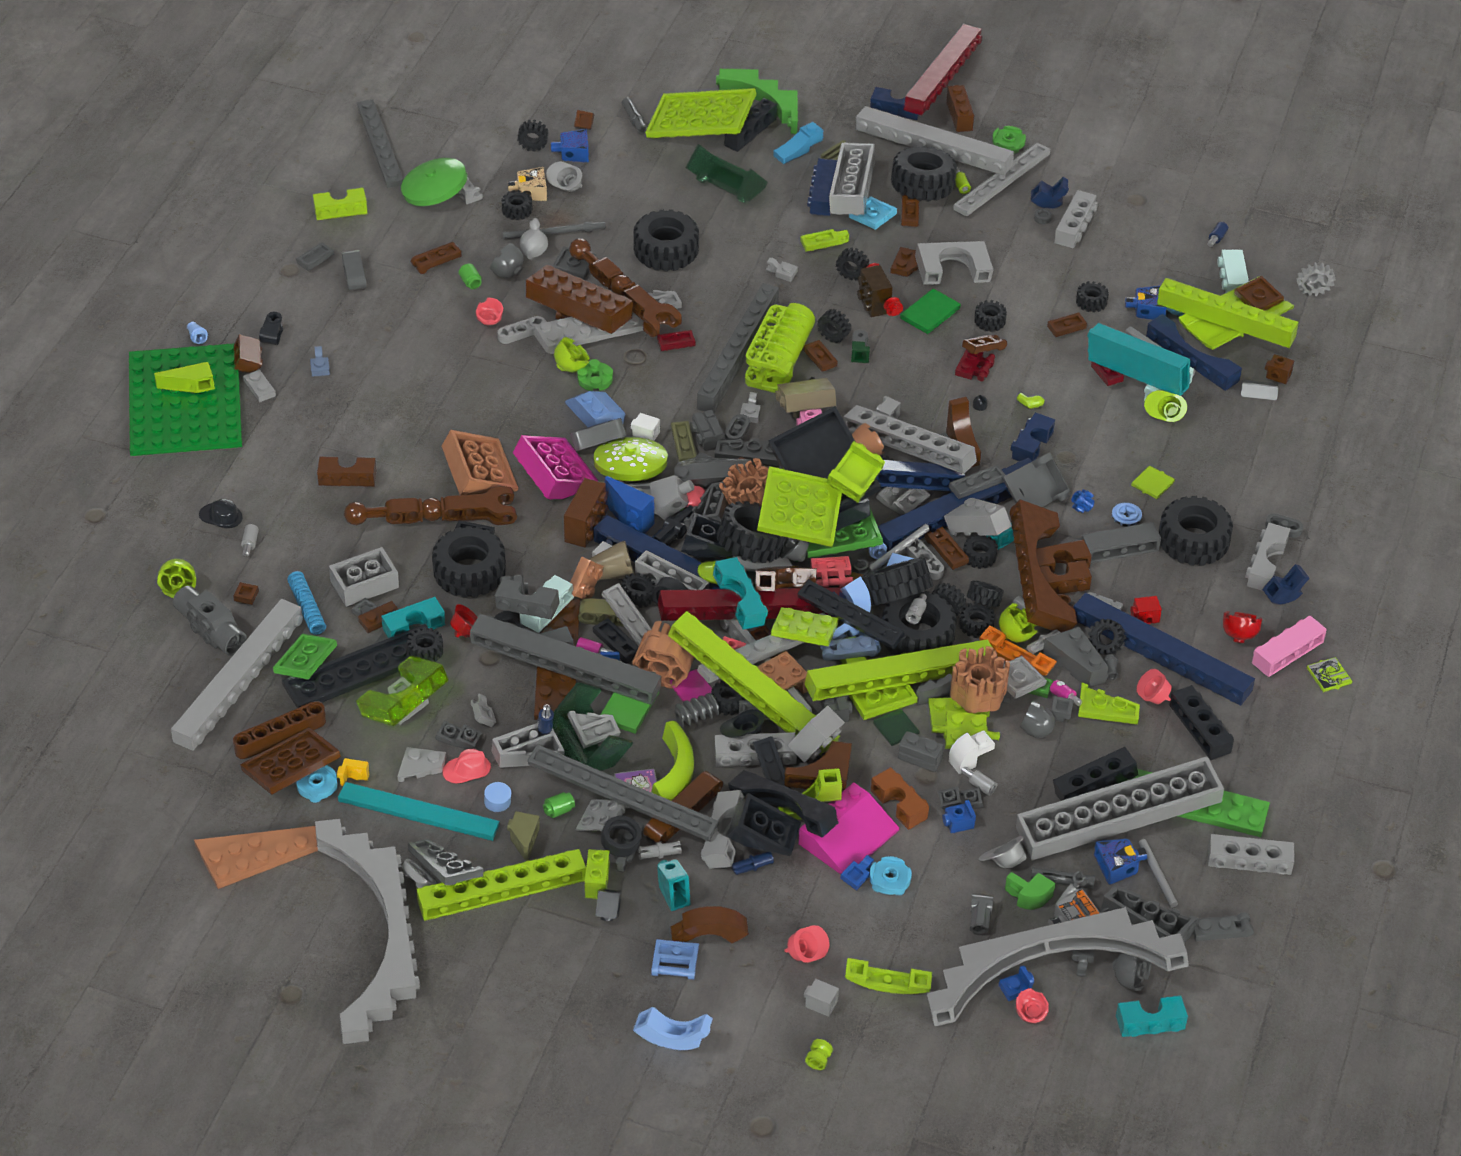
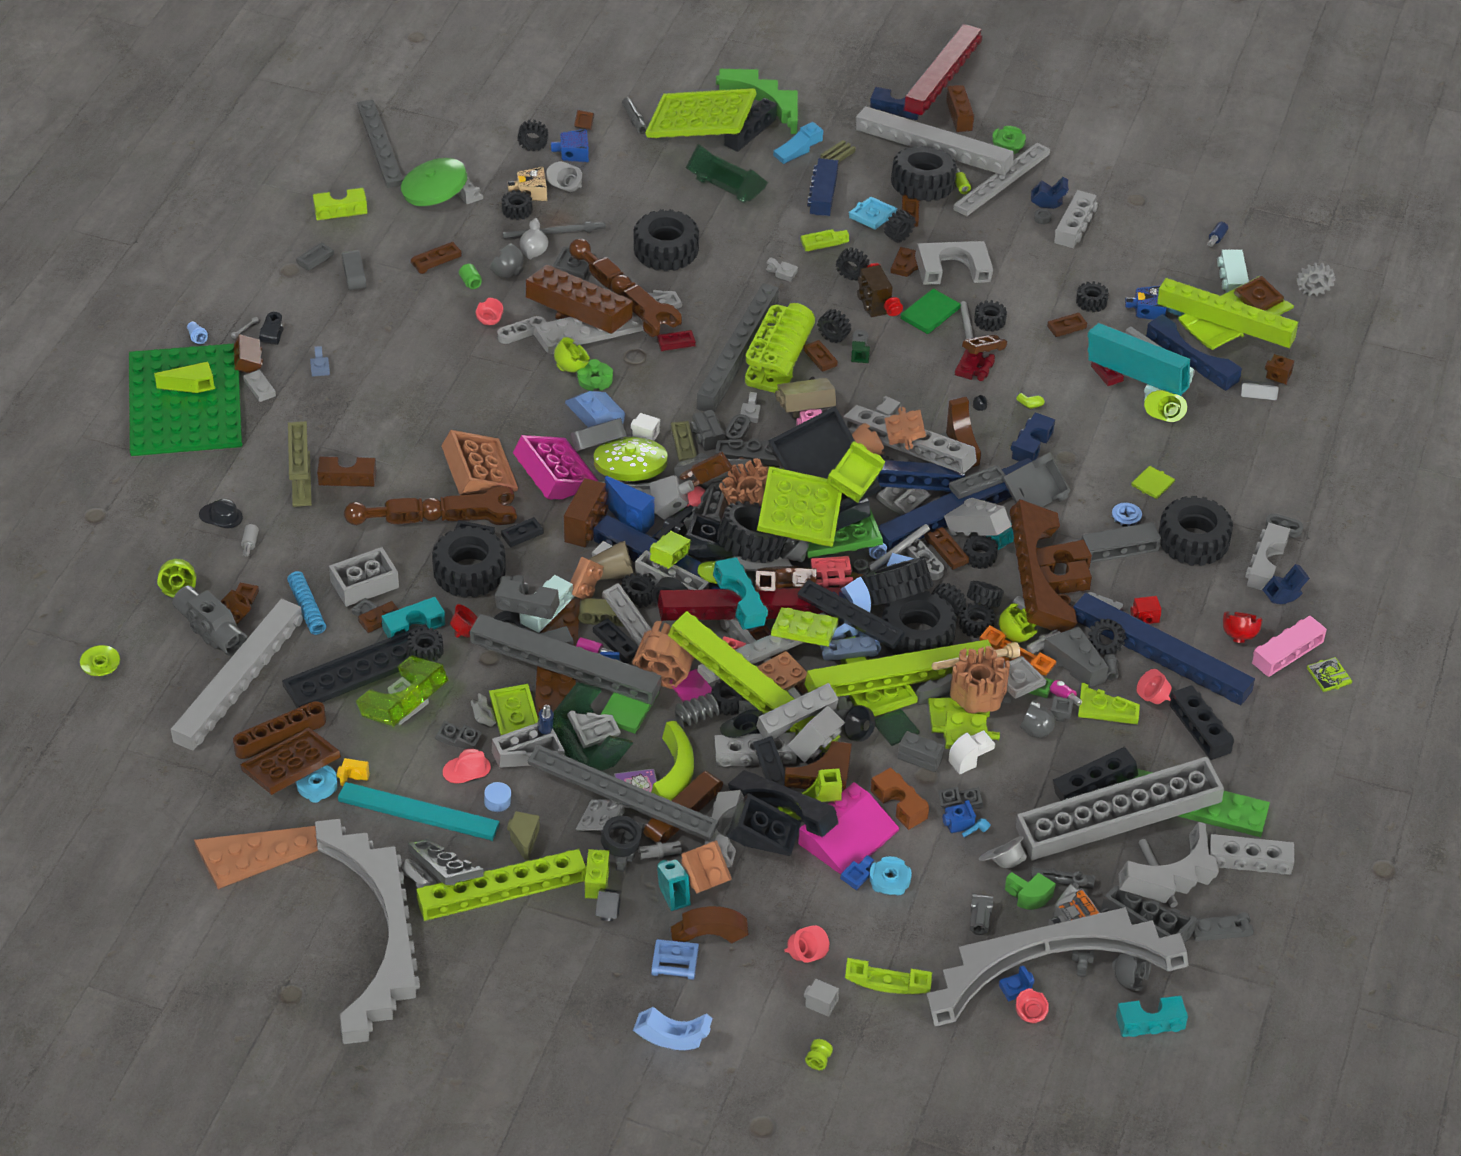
bright green tile [273,634,337,679] -> none
light grey wing [397,747,447,782] -> none
bright green brick [543,792,575,818] -> none
dark blue axle [732,851,774,875] -> none
light grey brick [829,143,875,215] -> none
light grey piece [906,594,927,624] -> none
light grey piece [961,767,997,796] -> none
blue gear [1071,489,1095,513] -> none
blue torso [1094,839,1147,885] -> none
none -> lime dish [80,645,120,676]
none -> reddish brown brick [220,590,252,624]
none -> light grey hinge [231,317,259,339]
none -> olive fence [288,421,312,507]
none -> lime plate [489,684,538,736]
none -> black plate [501,517,544,548]
none -> lime brick [650,531,691,569]
none -> reddish brown hinge [680,452,733,487]
none -> nougat bracket [681,840,732,893]
none -> light grey arch [756,683,839,739]
none -> black piece [844,705,876,742]
none -> black tyre [884,209,916,243]
none -> nougat plate [885,407,926,450]
none -> tan piece [932,642,1020,670]
none -> light grey bar [960,301,973,339]
none -> dark azure hand [962,818,991,838]
none -> light grey arch [1118,822,1219,903]

